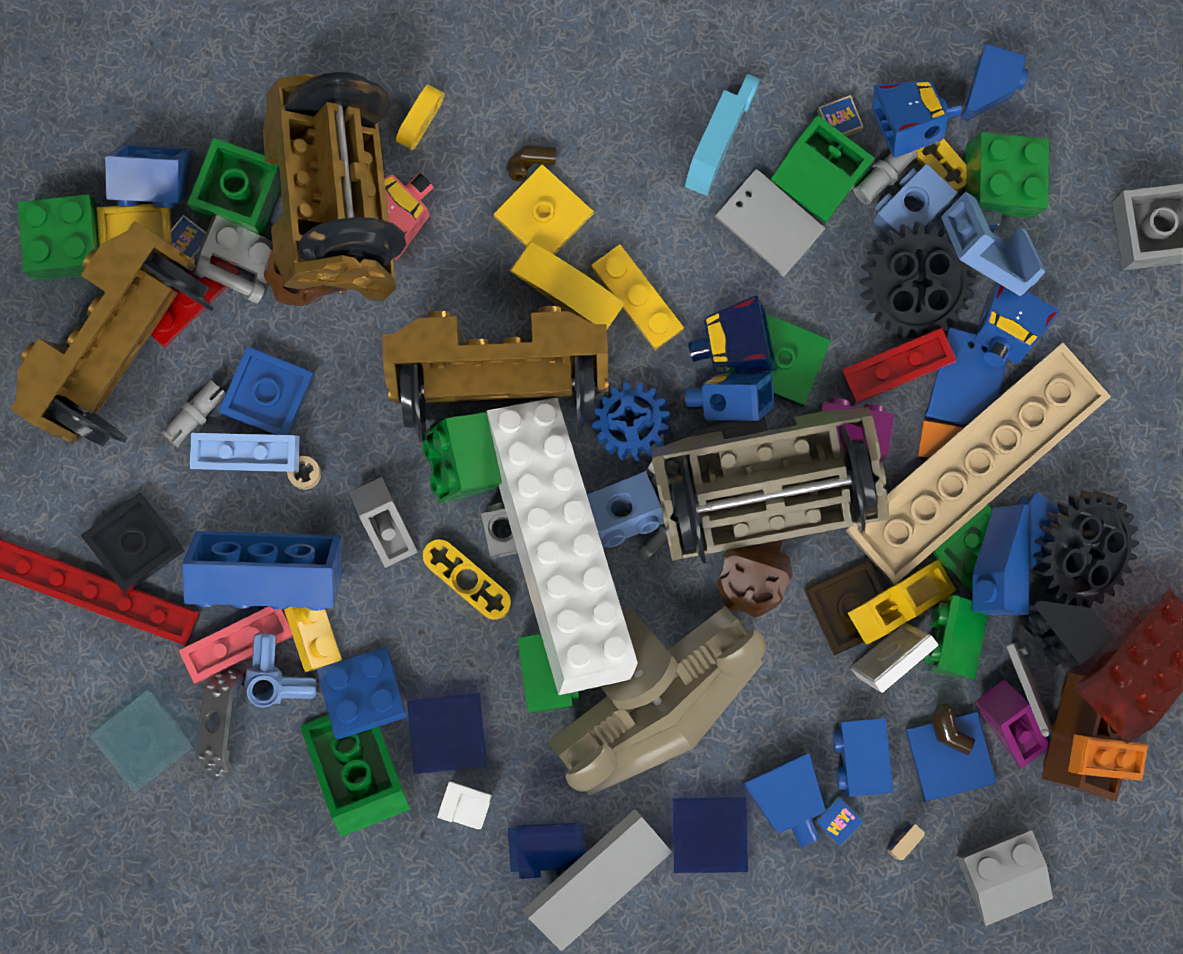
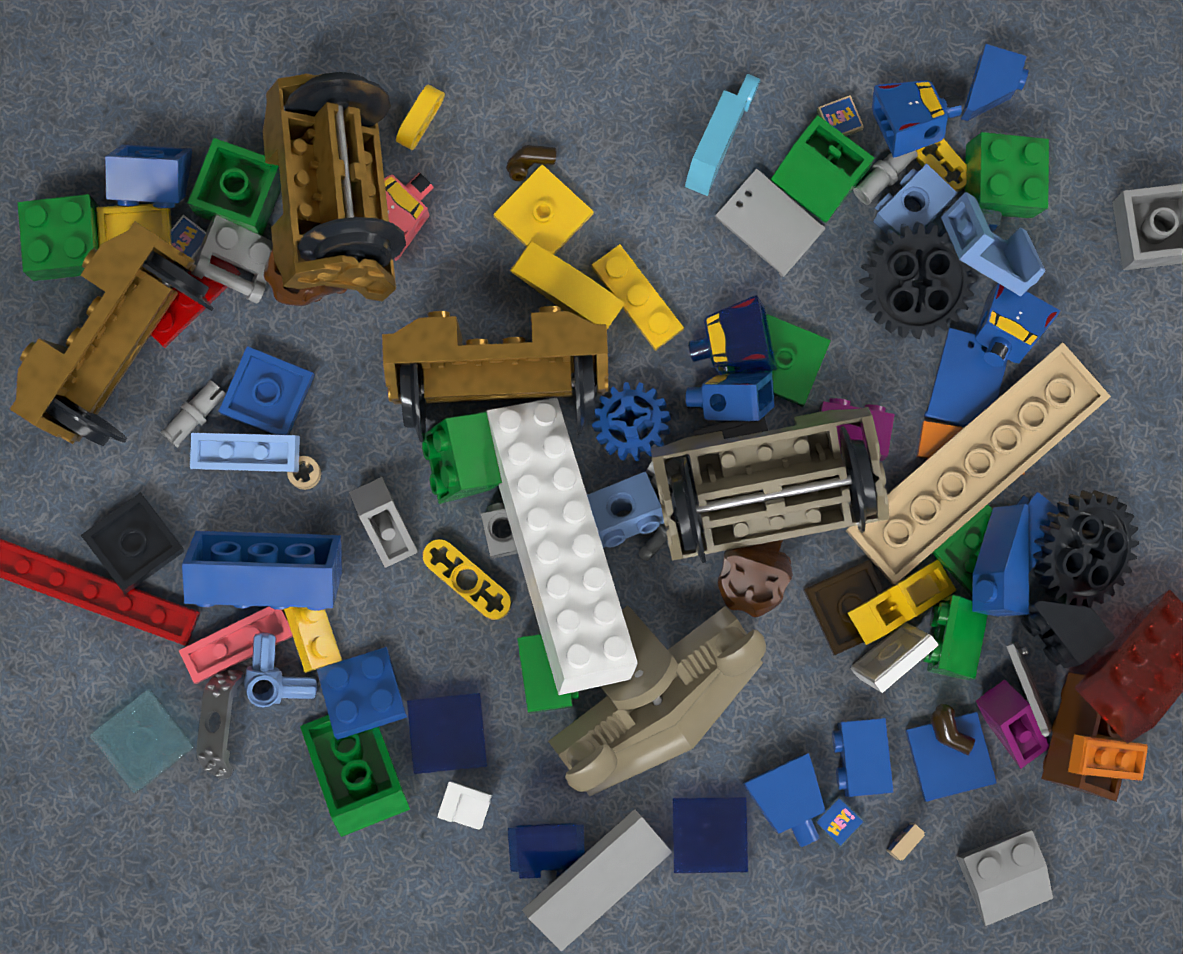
red plate [842,328,956,404] -> none

